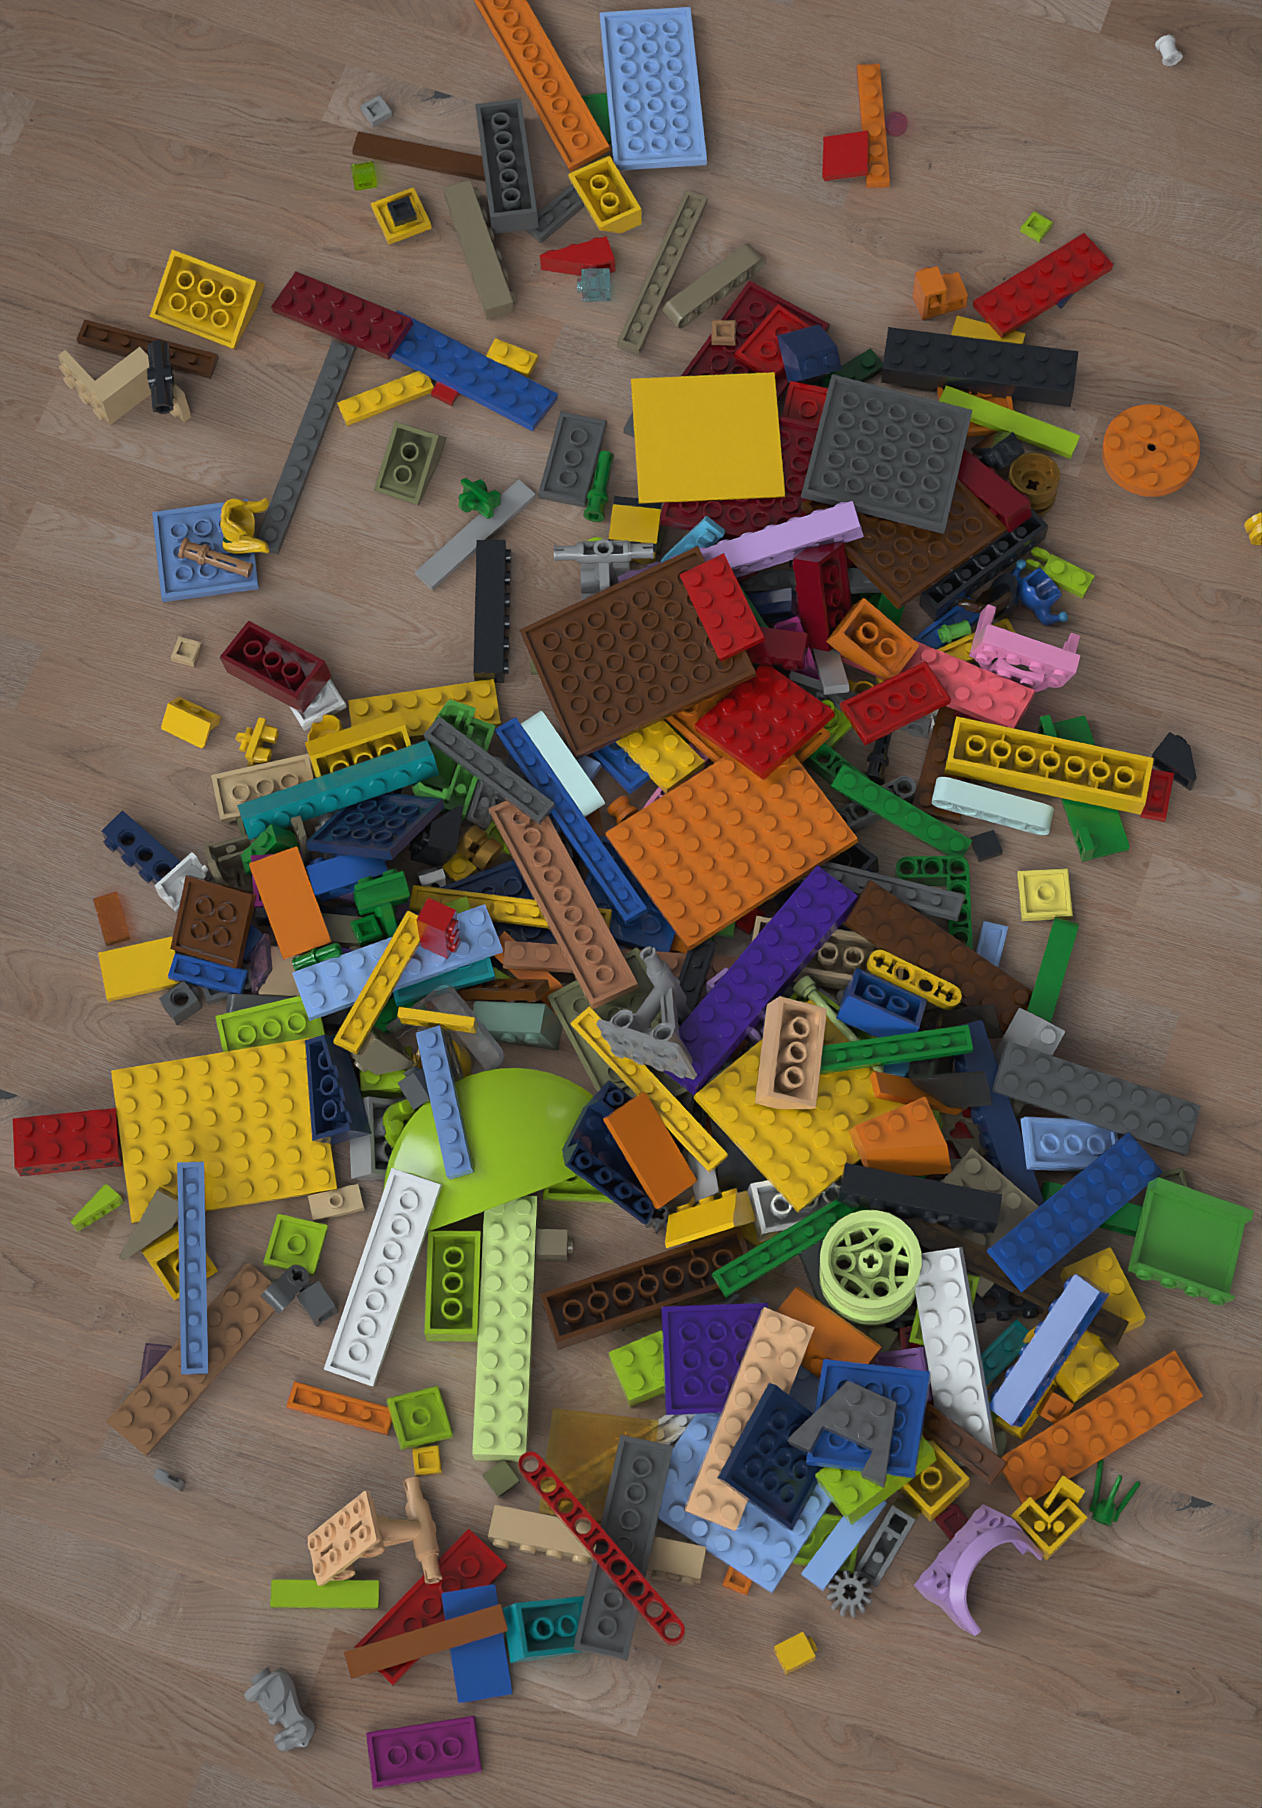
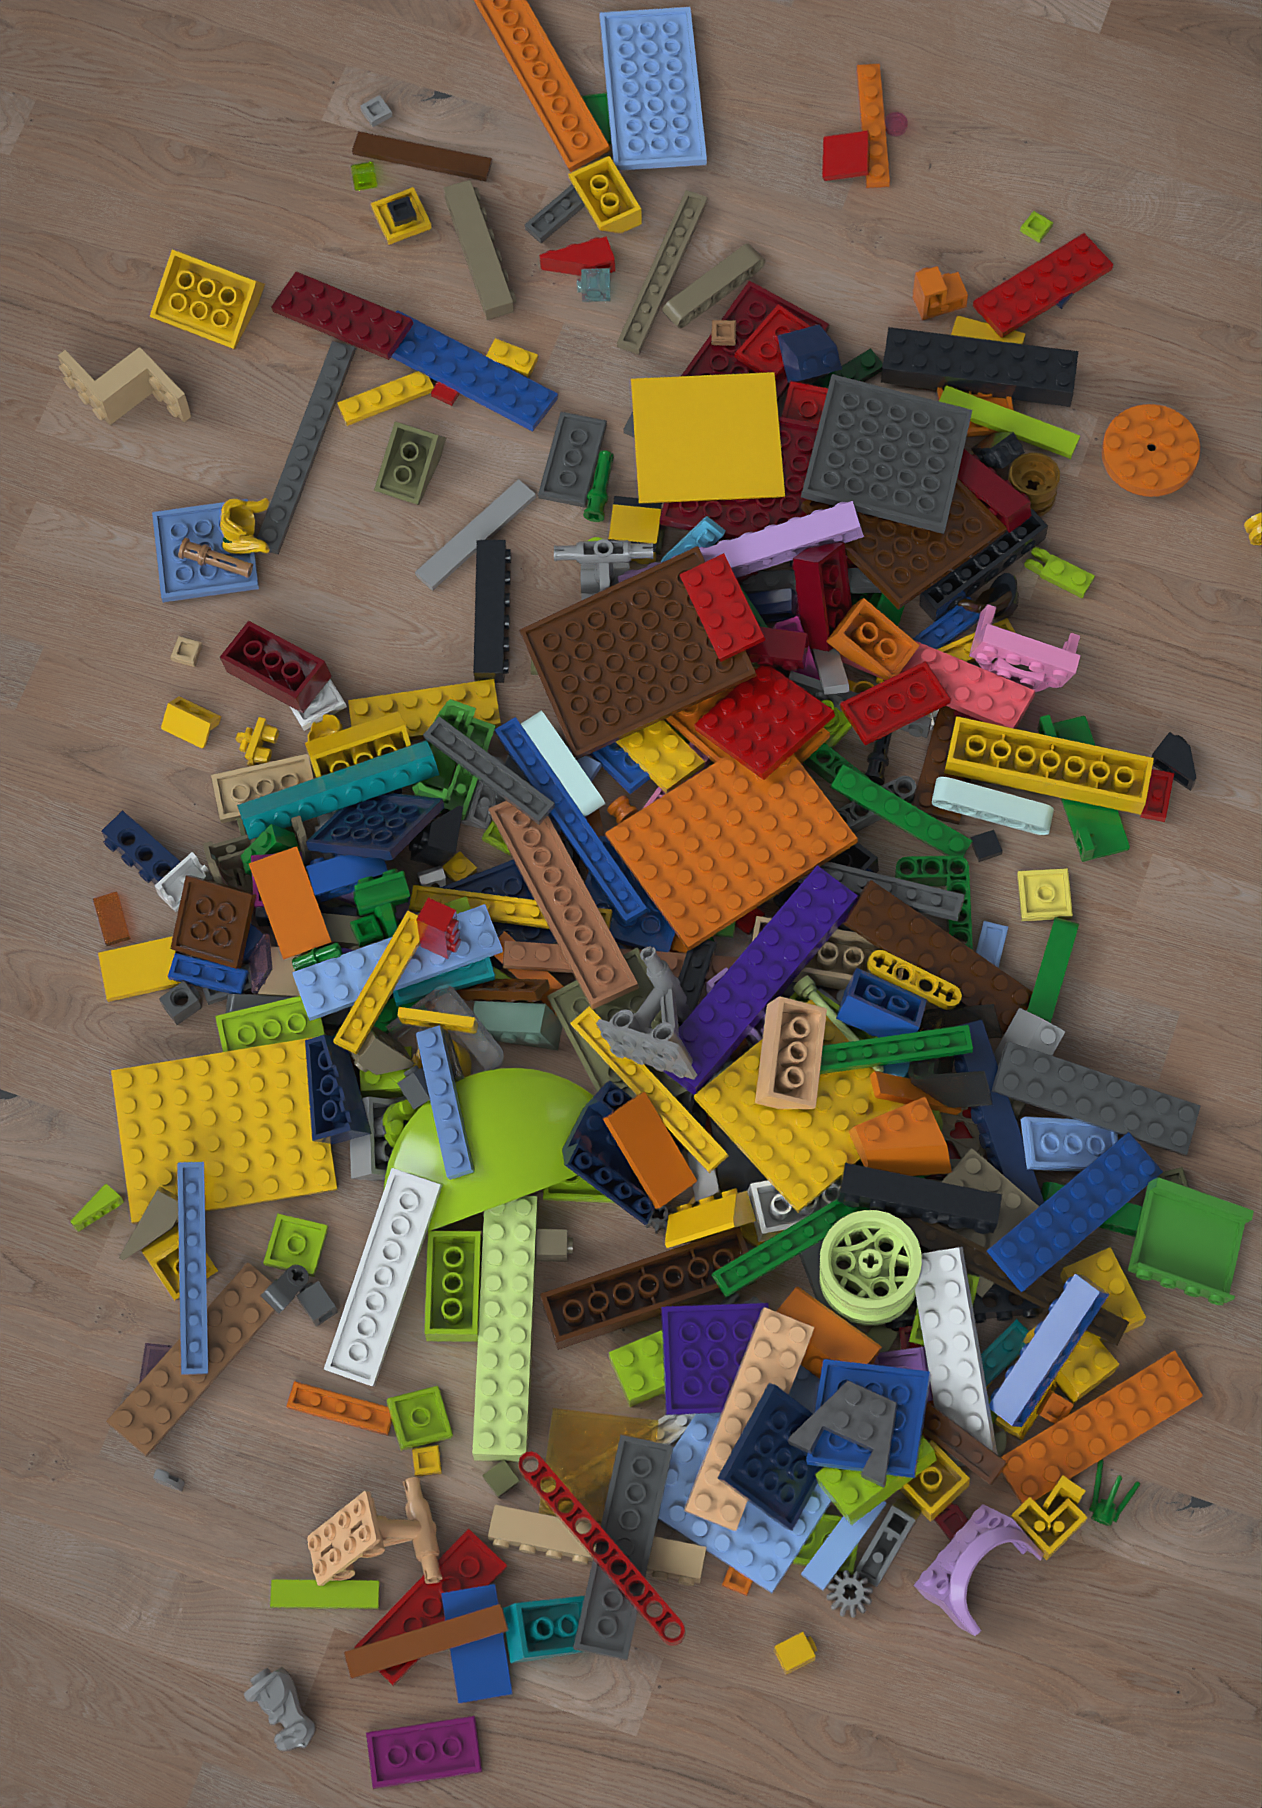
red brick [12,1108,123,1177] -> none
reddish brown plate [77,319,219,379] -> none
black piece [147,340,174,414] -> none
tan plate [308,1184,365,1222] -> none
pearl gold wheel [456,825,504,871] -> none
green hips [458,477,501,519] -> none
dark grey brick [475,98,539,234] -> none
bright green pin [938,619,971,644] -> none
blue piece [1010,559,1069,626] -> none
white bush [1155,35,1183,66] -> none

